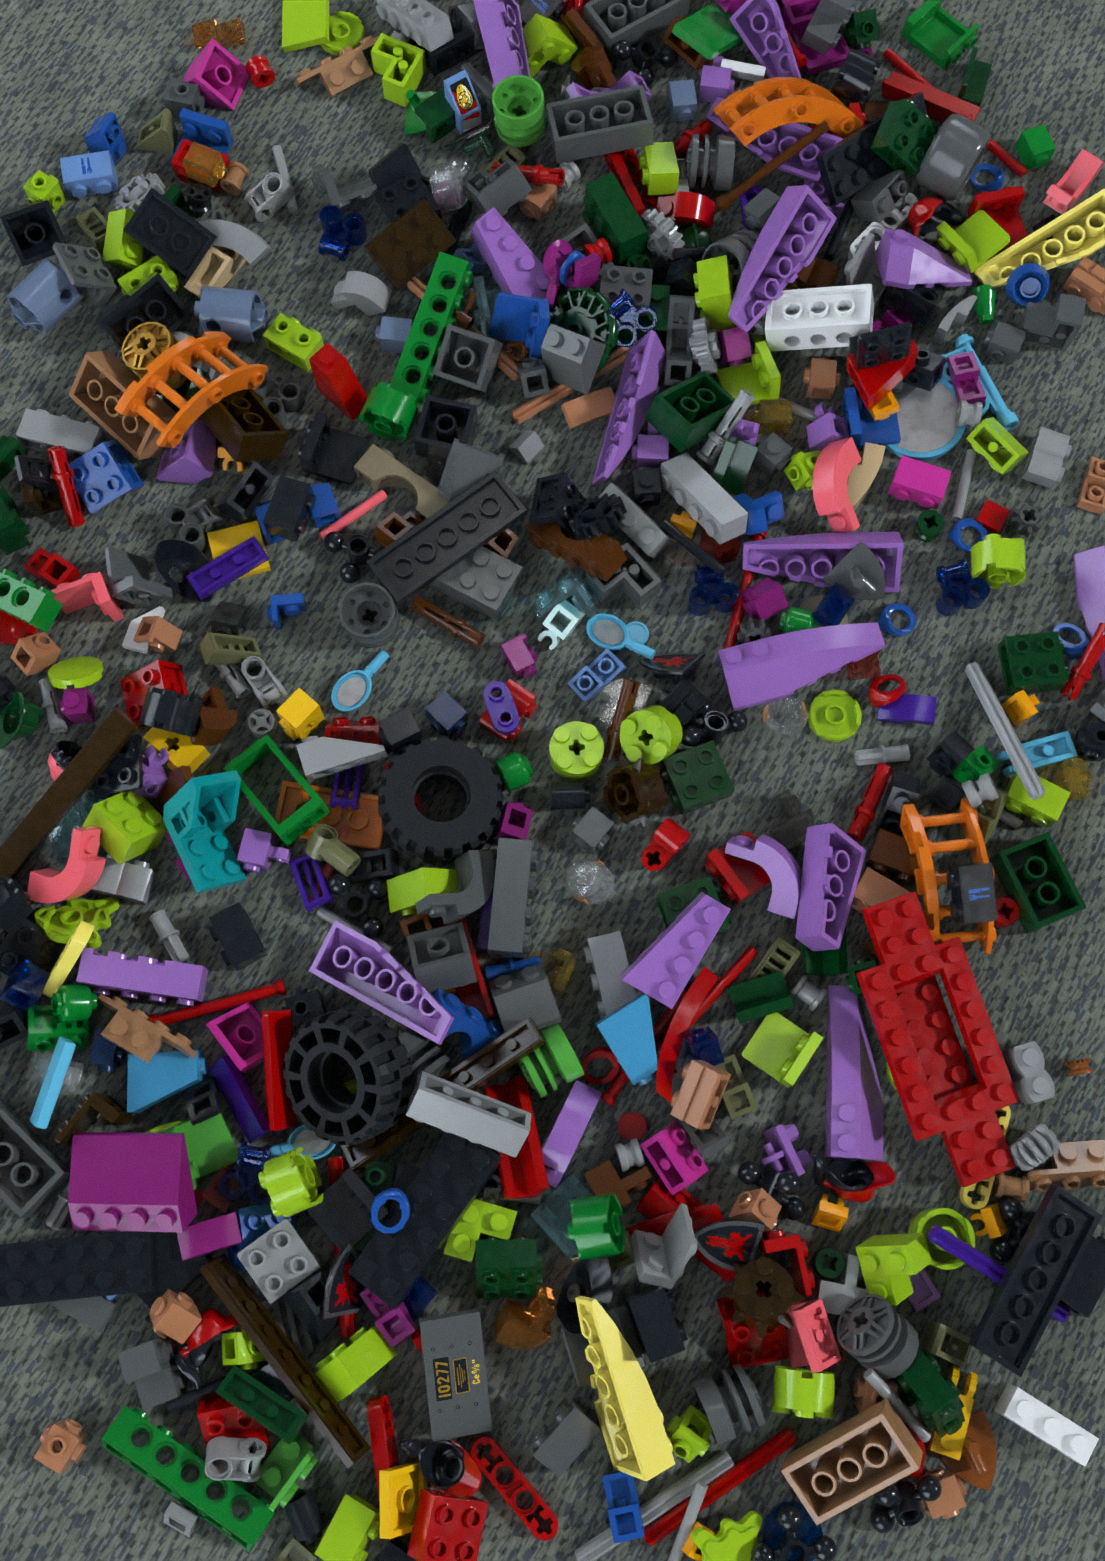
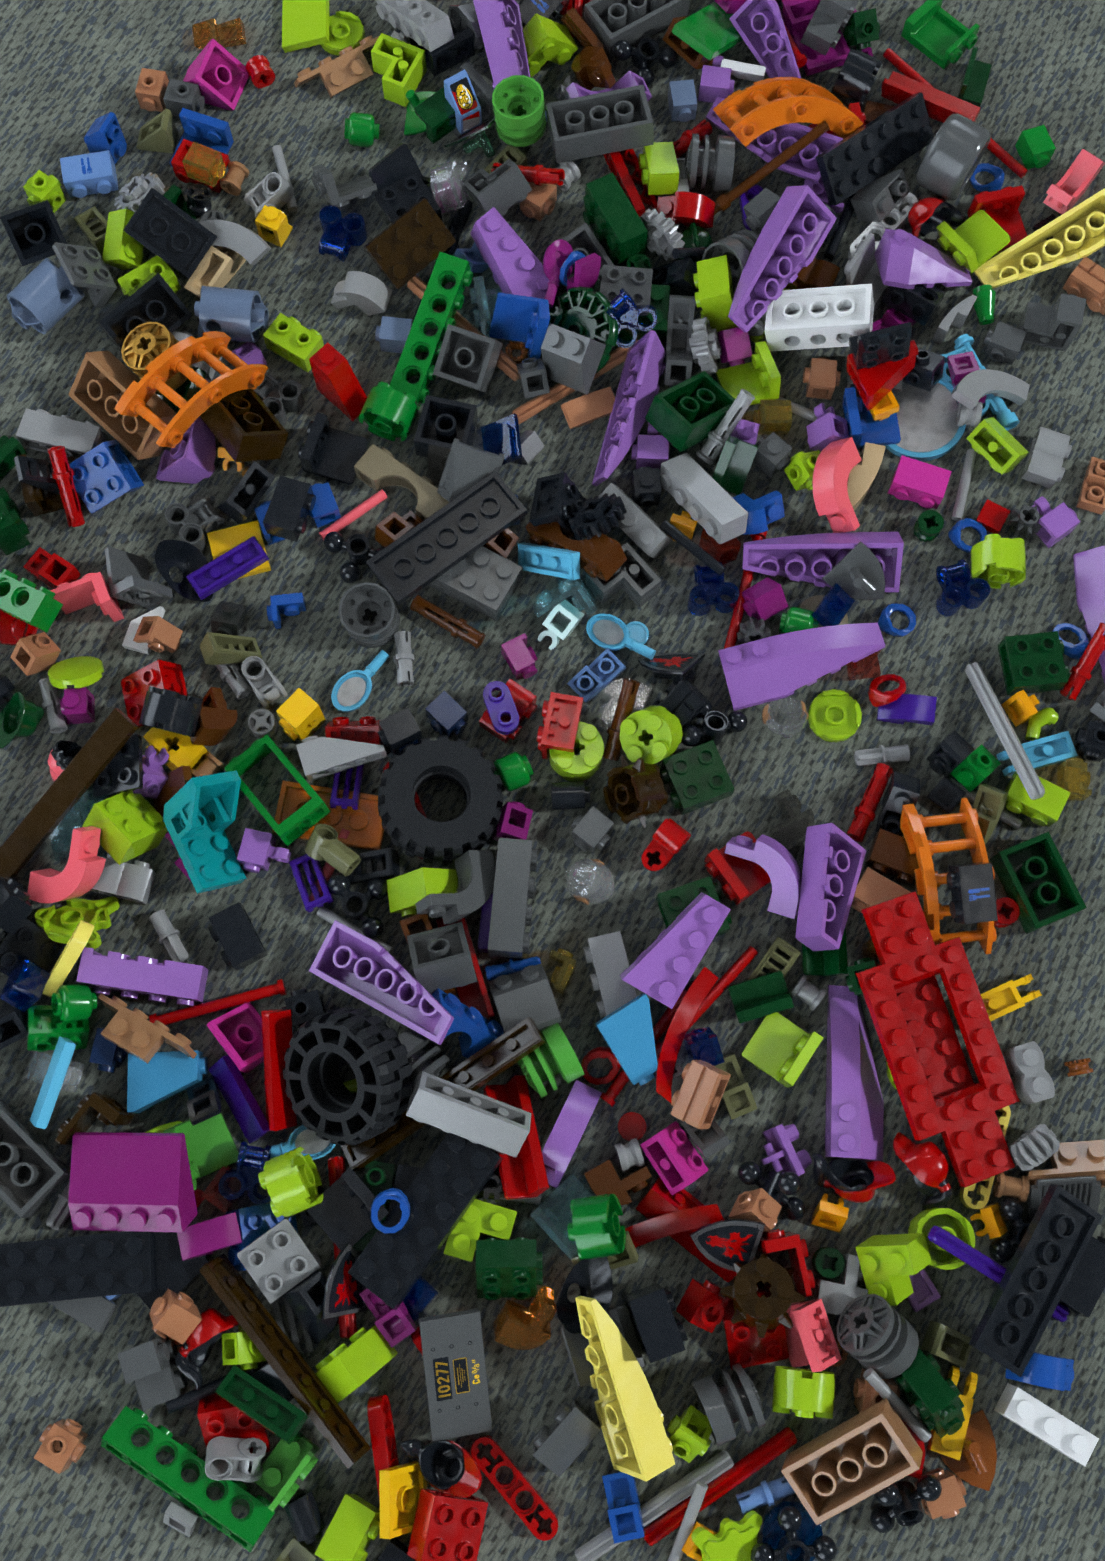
reddish brown hand [456,291,477,330] -> none
red wheel [583,237,613,264] -> none
light grey bracket [630,1203,698,1289] -> none
dark green brick [871,99,938,175] -> none
light grey wheel [962,772,1000,808] -> none
blue hat [1006,263,1050,307] -> none
none -> nougat brick [135,68,169,112]
none -> medium nougat bush [191,752,225,777]
none -> medium lavender slope [232,342,267,365]
none -> yellow brick [255,205,293,247]
none -> green head [344,112,379,147]
none -> light grey pin [393,631,415,687]
none -> clear blue piece [481,413,522,465]
none -> medium azure tile [518,542,580,580]
none -> red bracket [537,692,583,760]
none -> red brick [676,1278,729,1333]
none -> medium blue pin [735,1476,795,1515]
none -> red hair [893,1132,953,1211]
none -> light grey tile [951,369,1030,410]
none -> yellow hinge [981,974,1042,1022]
none -> blue brick [1005,1352,1074,1391]
none -> lime arm [1025,707,1059,741]
none -> dark grey window [1027,1175,1102,1219]
none -> medium lavender brick [1032,496,1081,548]

